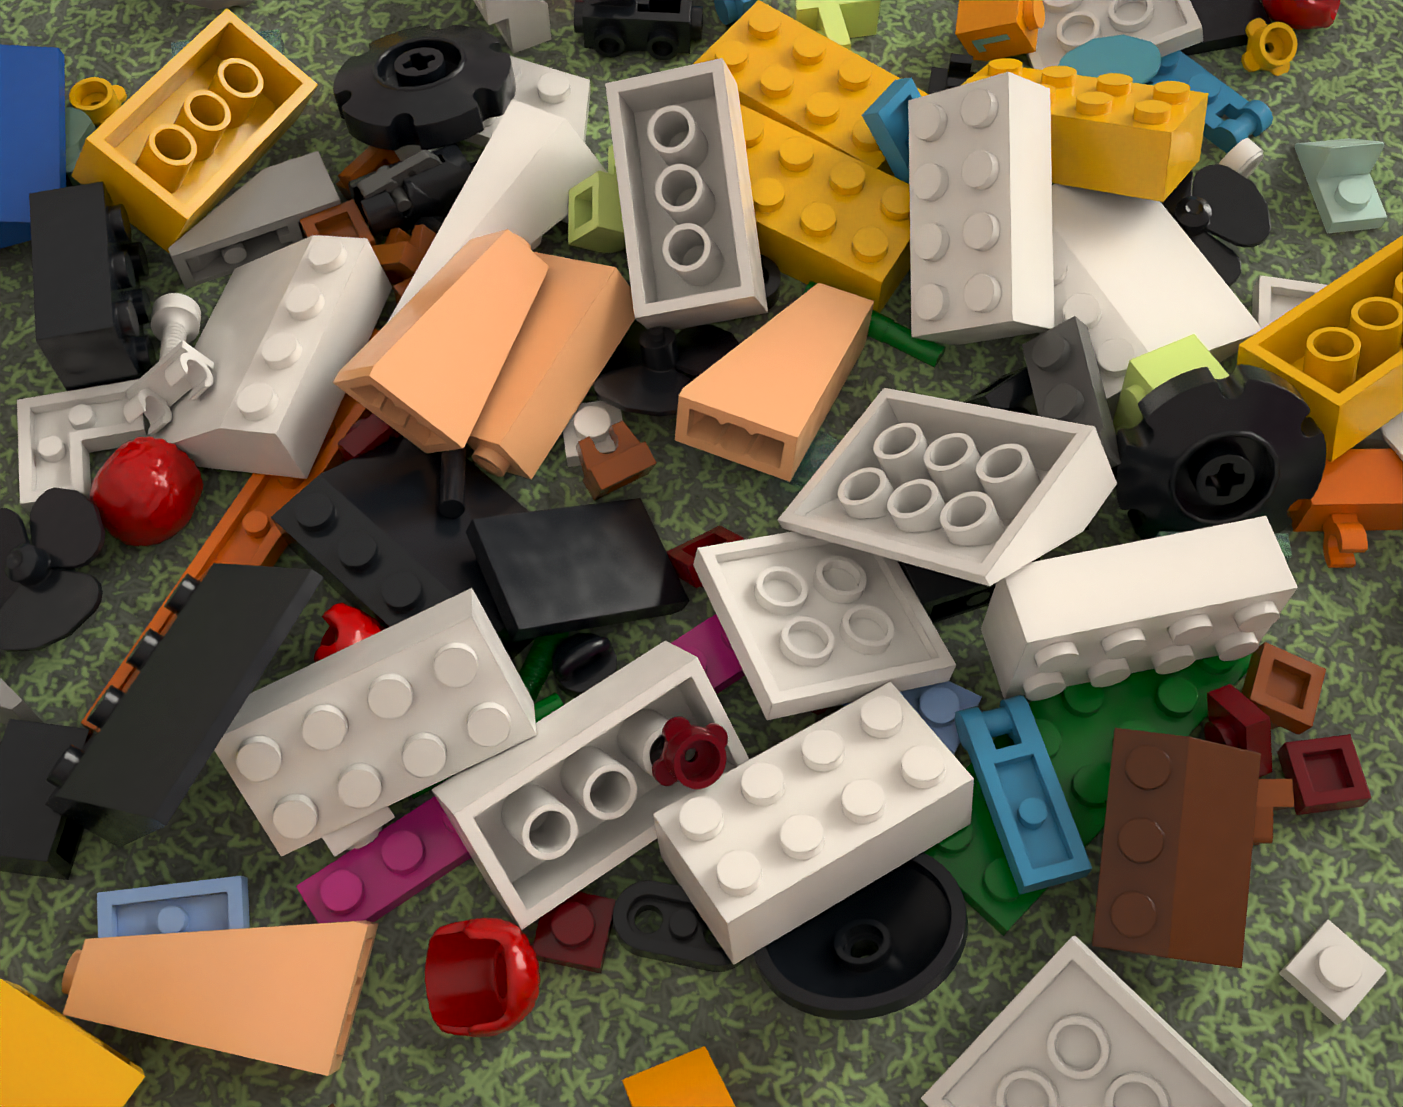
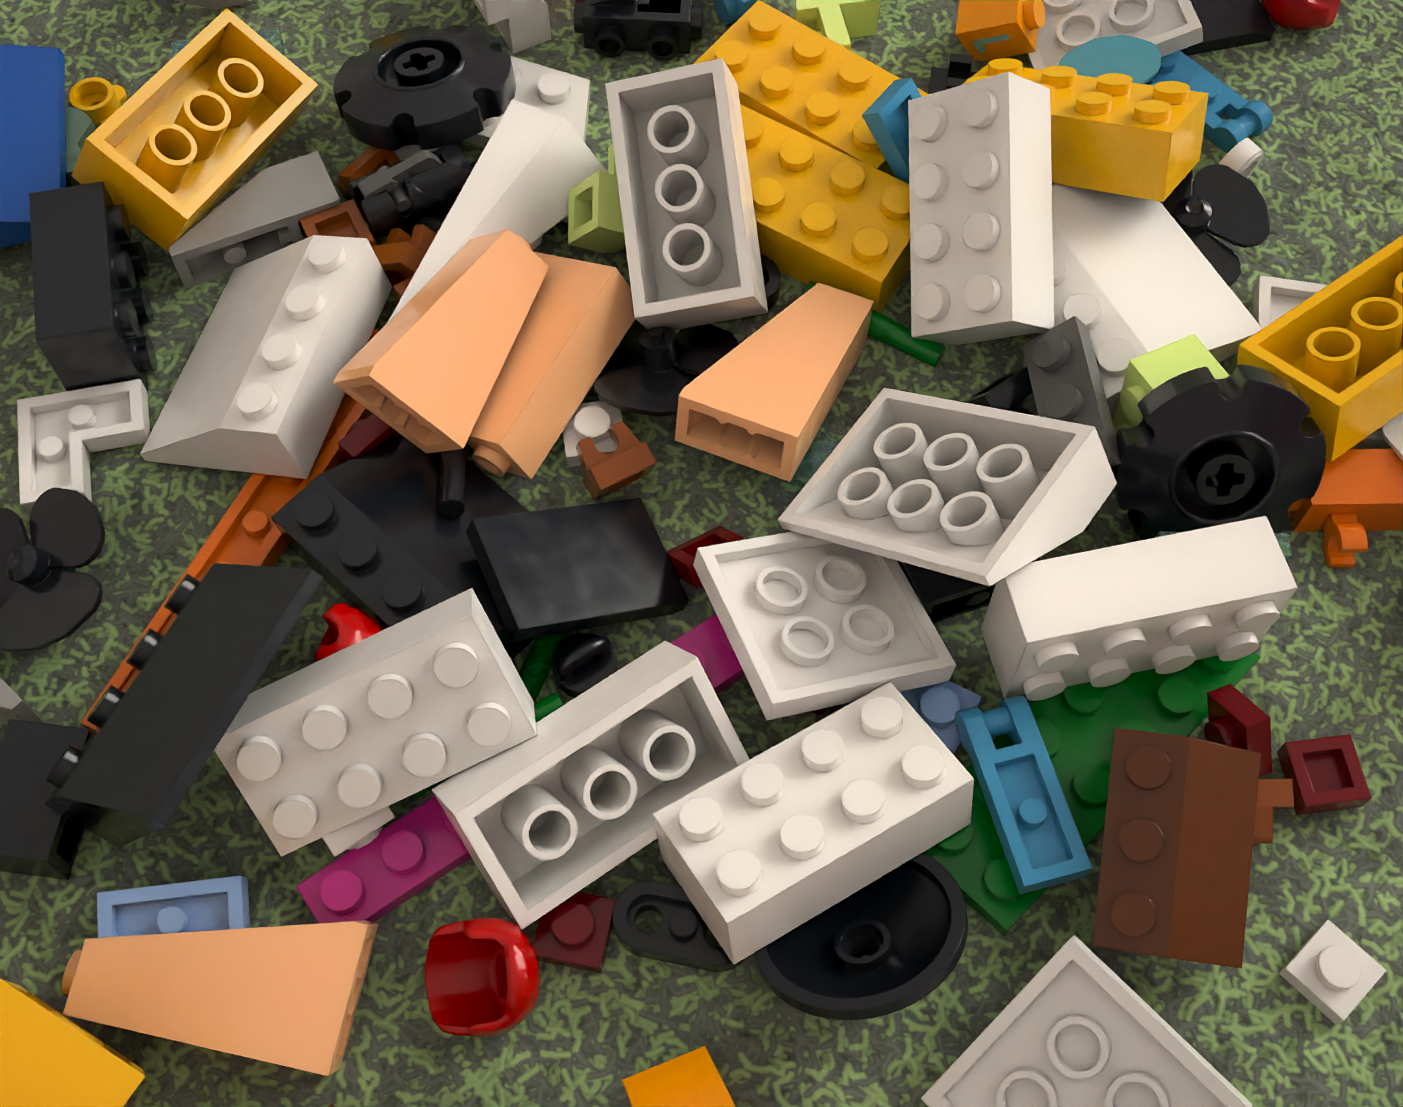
red hair [90,436,204,547] -> none
white bar [123,293,214,436] -> none
dark red plate [652,716,728,790] -> none
yellow plate [1241,18,1298,76] -> none
dark orange tile [1242,642,1326,735] -> none
light aqua slope [1294,138,1387,233] -> none

